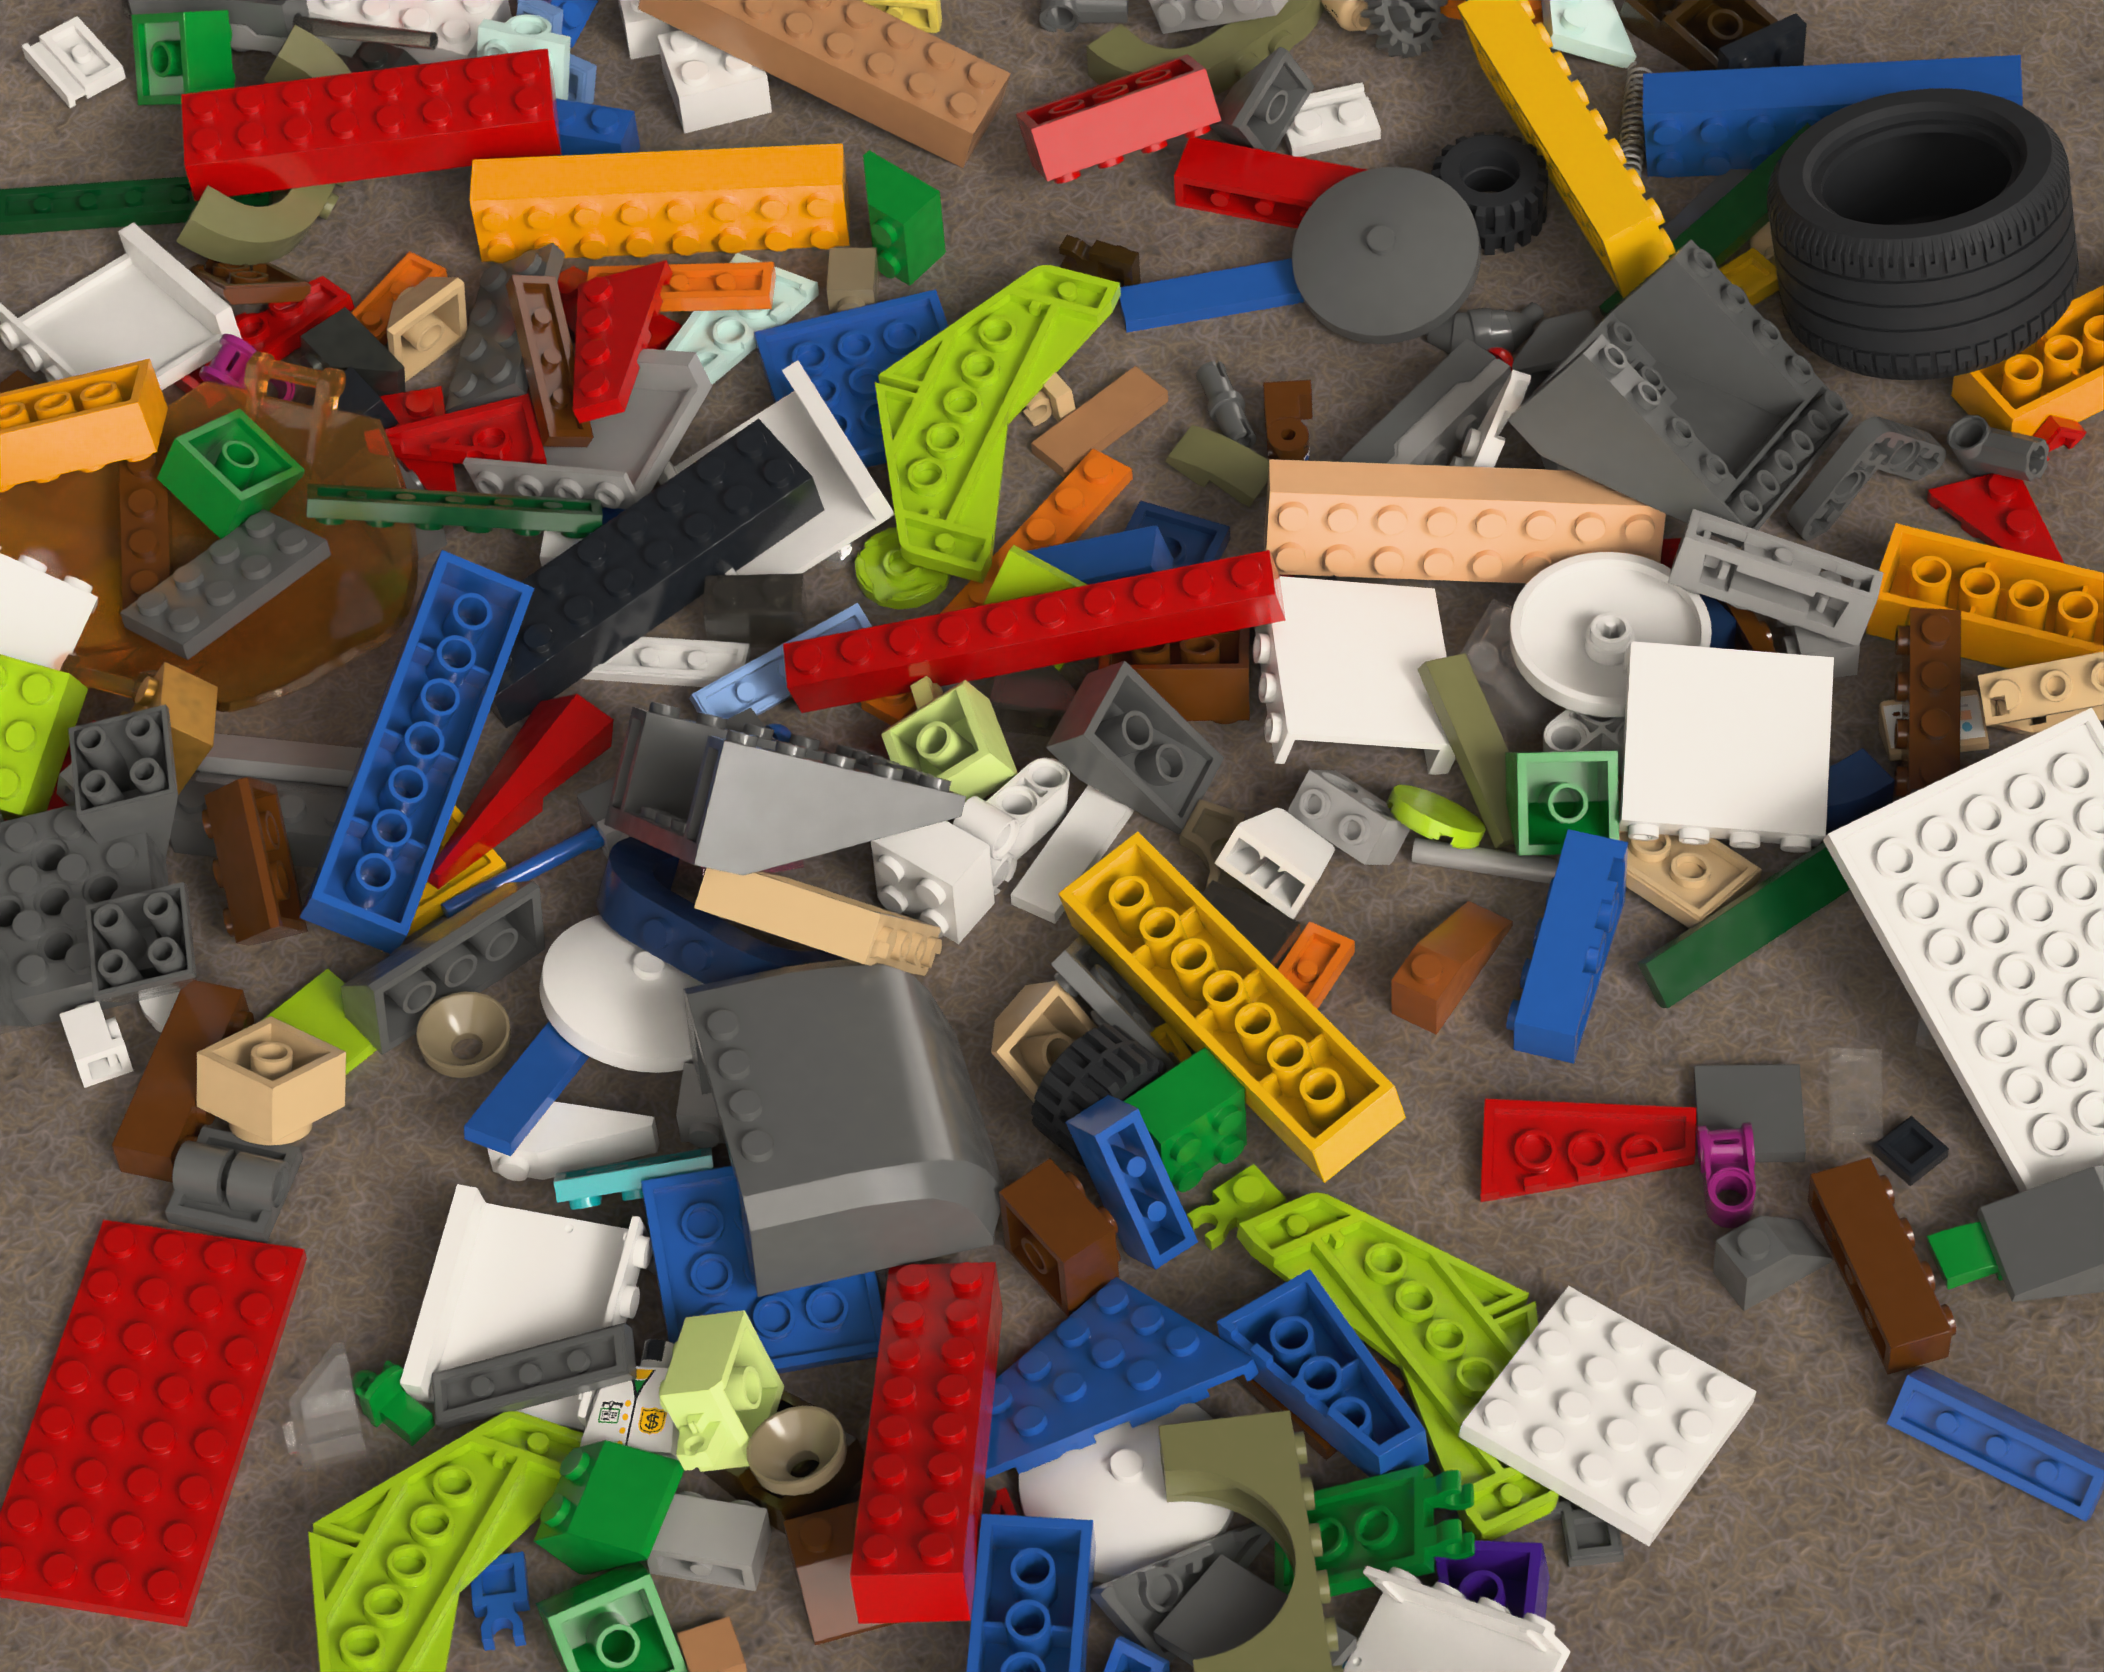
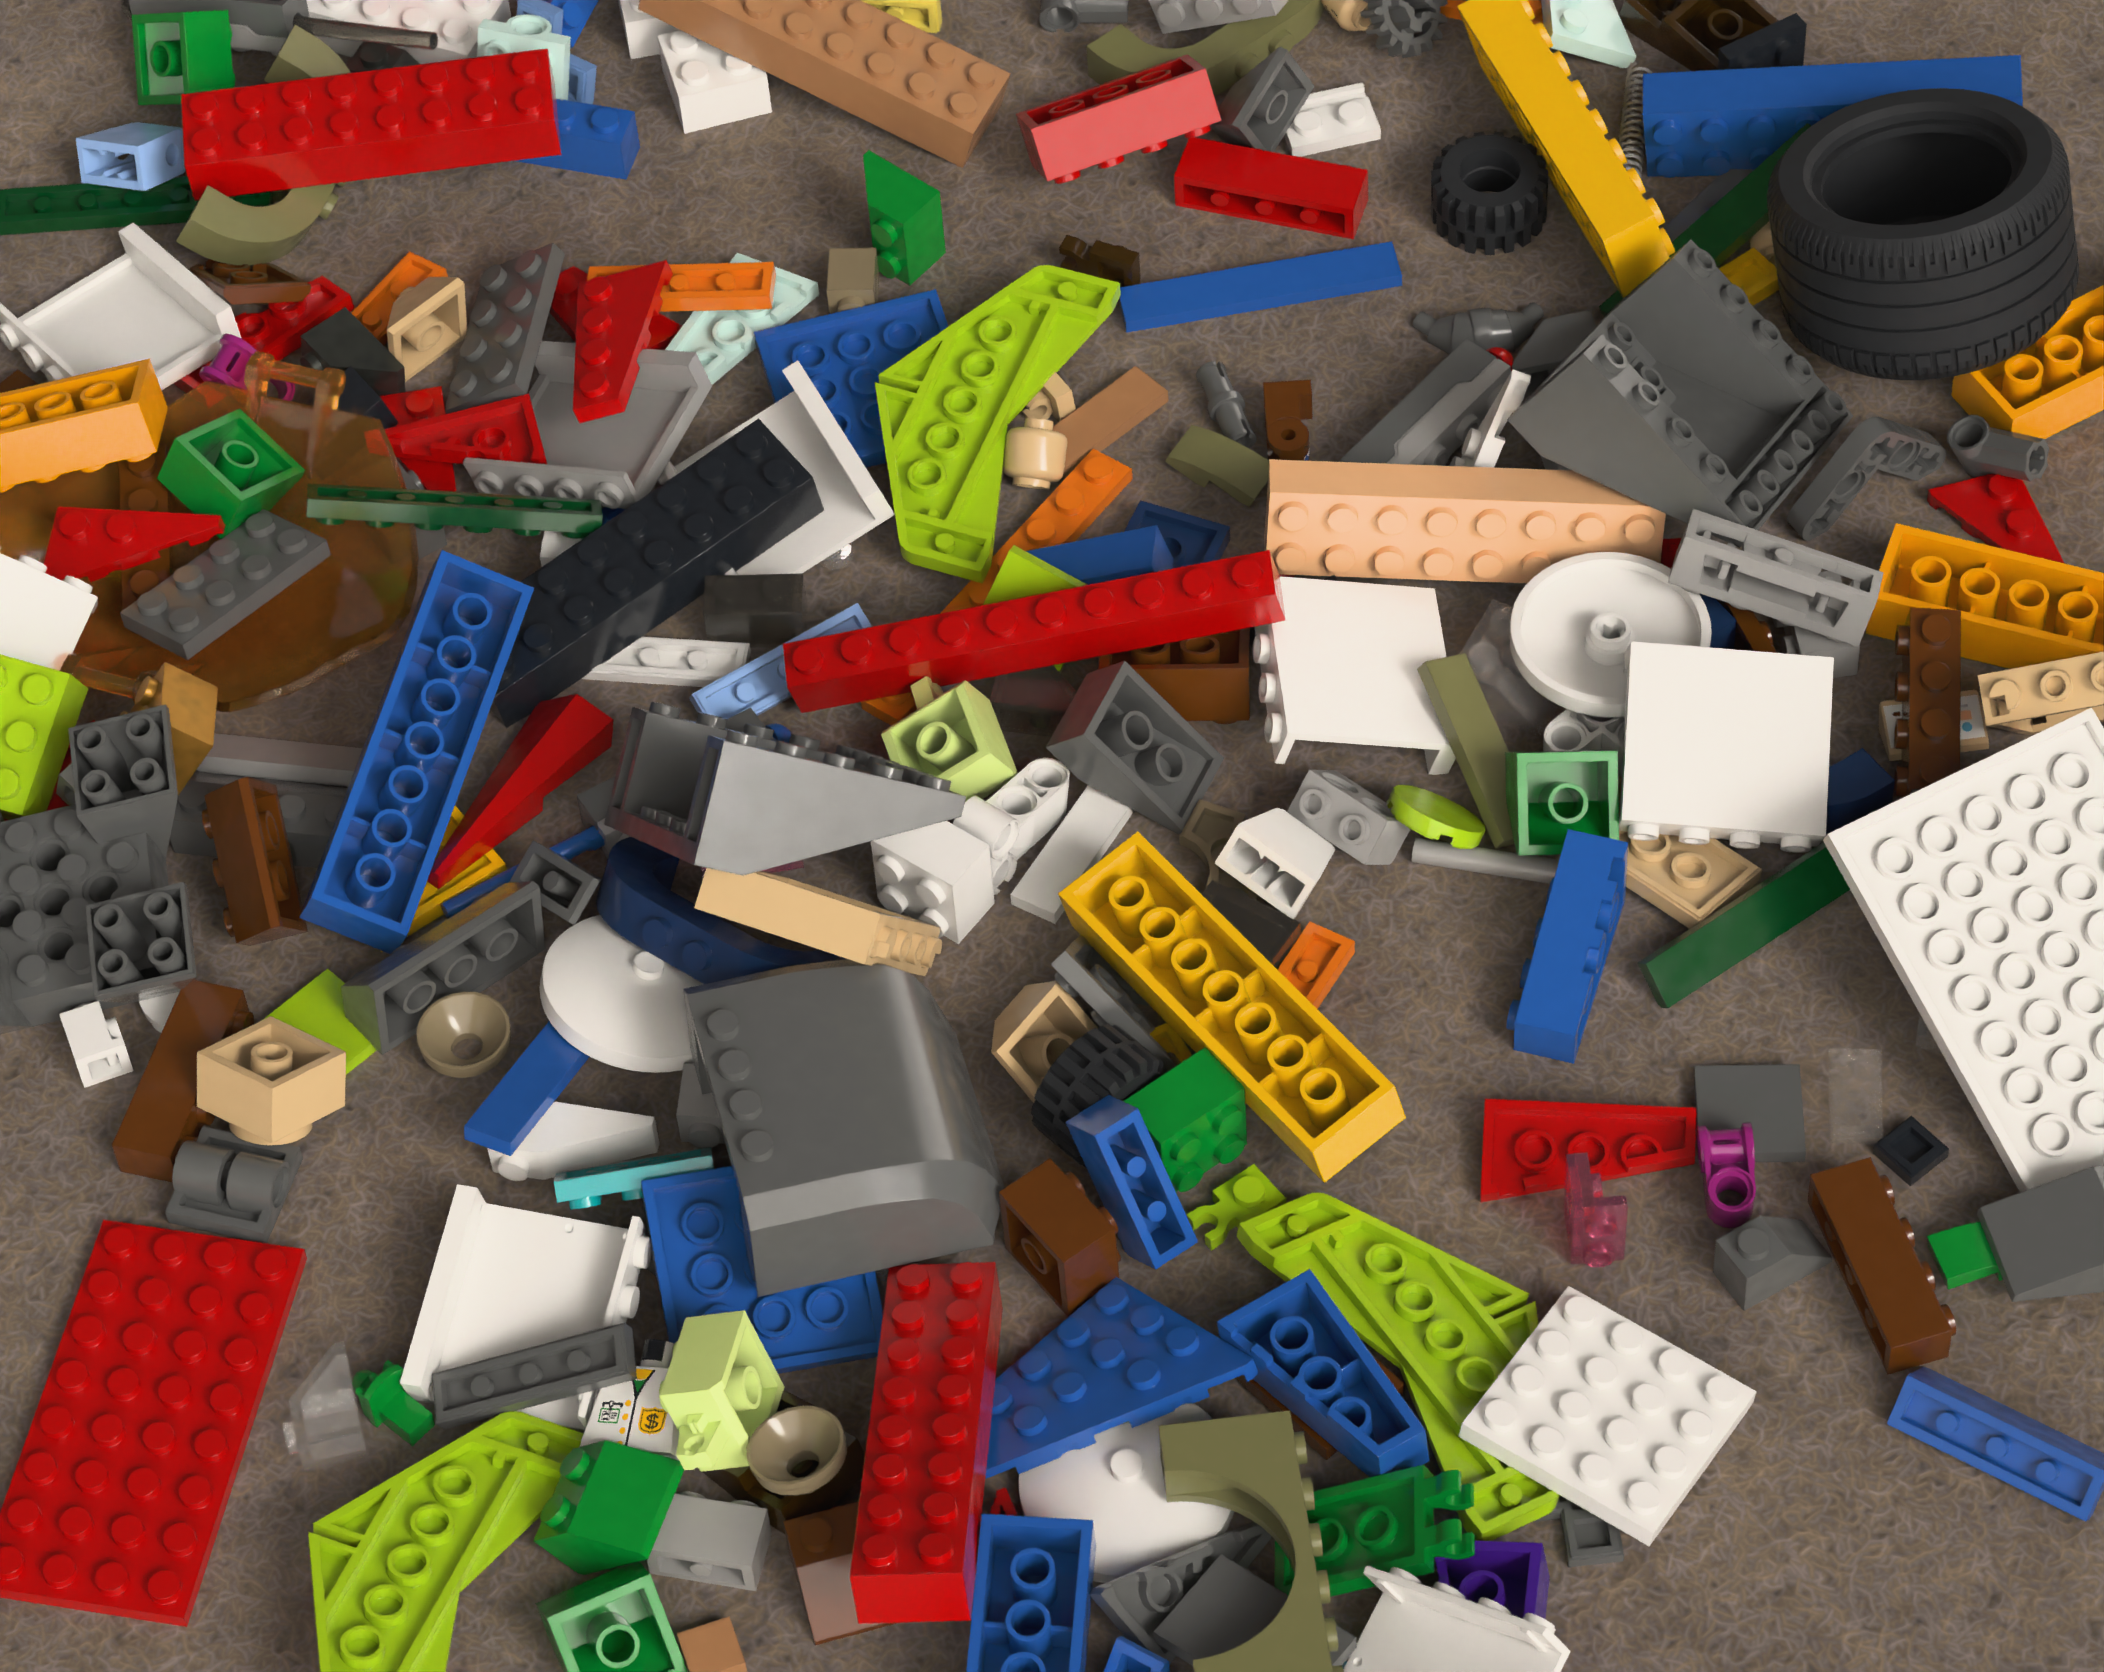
white plate [22,16,126,108] -> none
light orange brick [470,143,850,263] -> none
blue plate [471,1551,530,1651] -> none
reddish brown plate [506,275,594,447] -> none
lime tile [855,527,951,610] -> none
dark grey dish [1292,167,1481,344] -> none
dark orange slope [1391,901,1513,1035] -> none
red tile [2033,415,2087,461] -> none
none -> red wing [44,506,225,582]
none -> light blue torso [76,122,185,191]
none -> dark grey slope [509,840,602,925]
none -> tan head [1003,418,1068,490]
none -> clear pink bracket [1563,1153,1628,1268]

